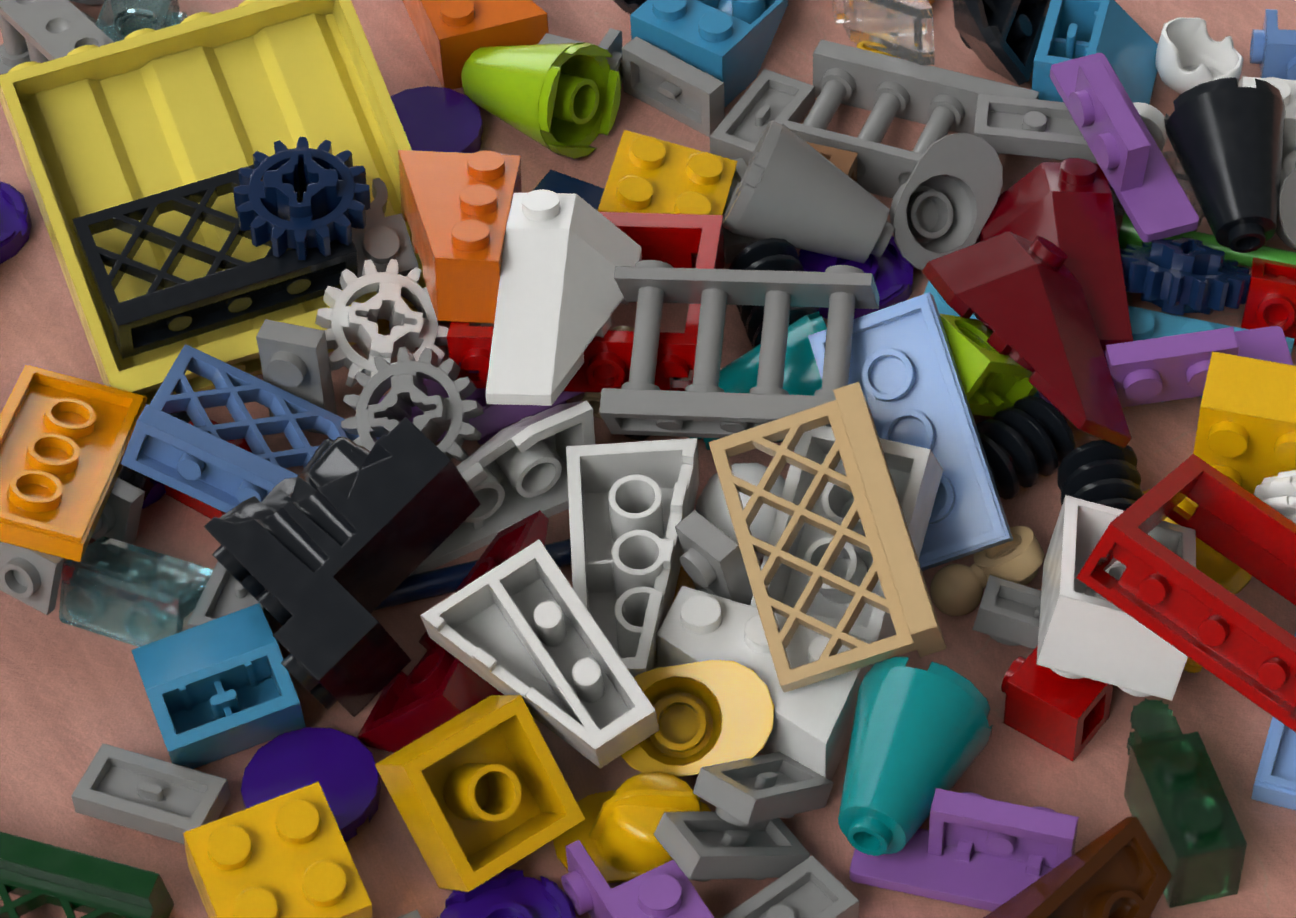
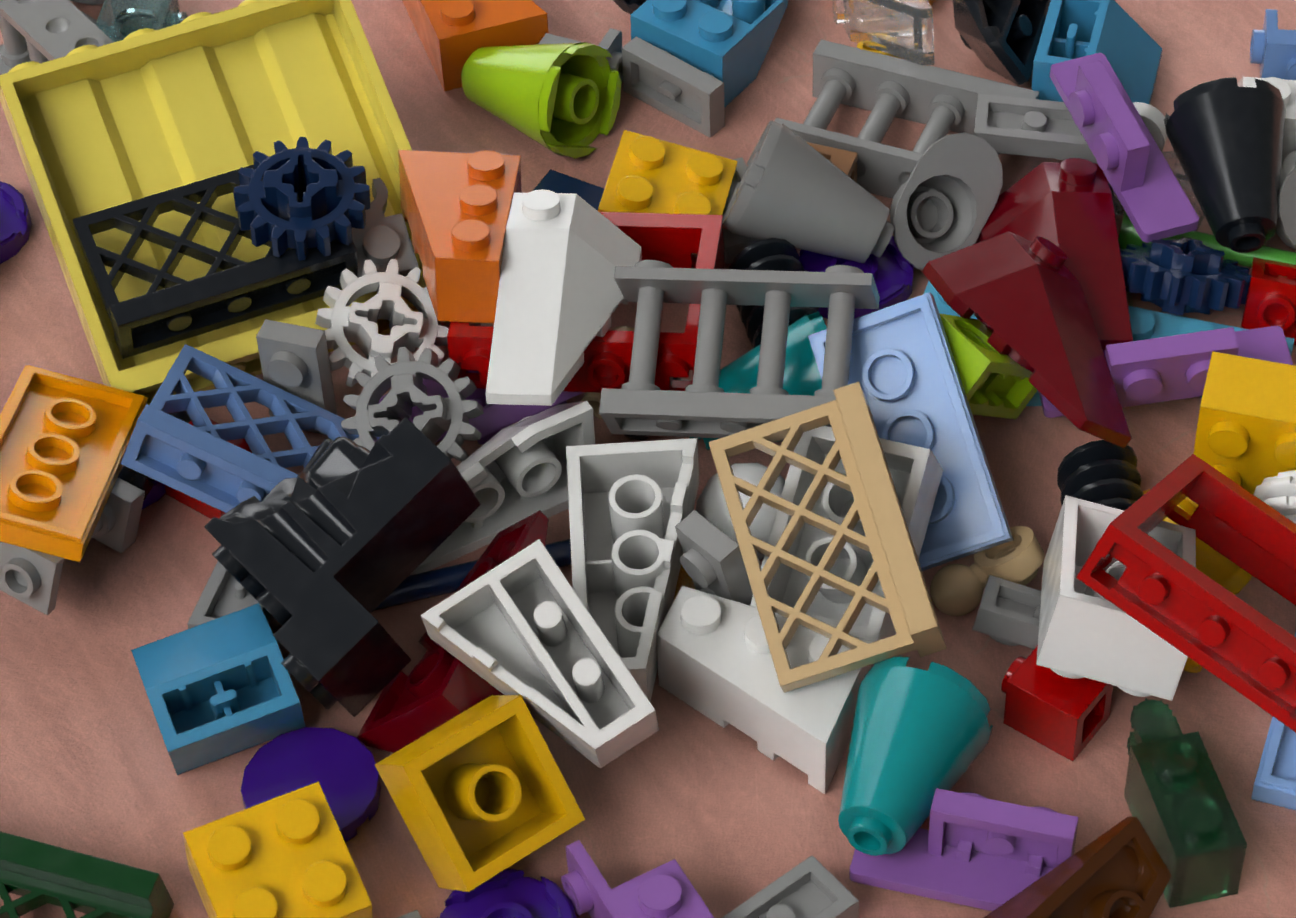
clear light blue bracket [59,536,213,647] -> none
light grey plate [71,743,231,844] -> none
dark purple tile [390,86,483,153] -> none
yellow piece [553,771,711,883] -> none
yellow piece [621,660,775,777] -> none
light grey plate [653,811,811,881] -> none
light grey plate [692,752,834,827] -> none
light grey plate [710,69,815,167] -> none
black piece [976,395,1076,500] -> none
white hair [1155,17,1244,94] -> none

